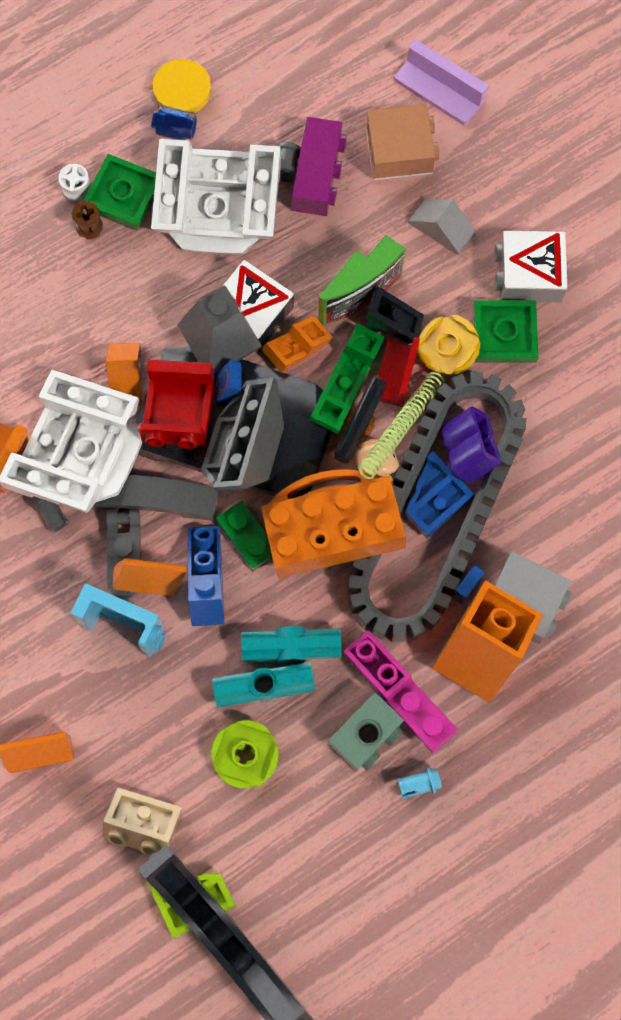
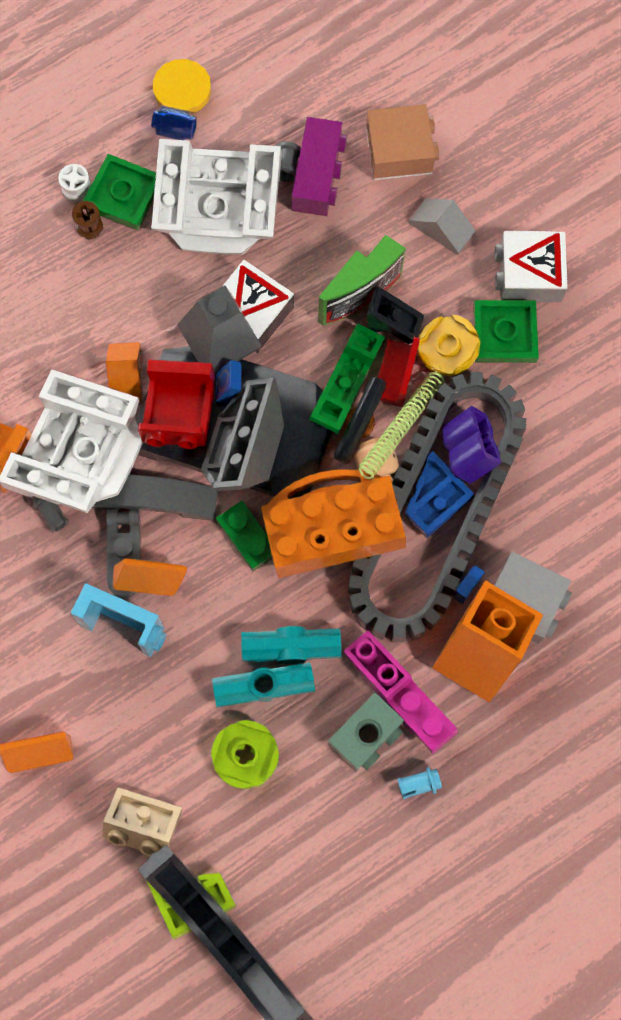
blue slope [188,526,225,626] -> none
orange slope [262,315,333,373] -> none
lavender panel [395,39,489,126] -> none

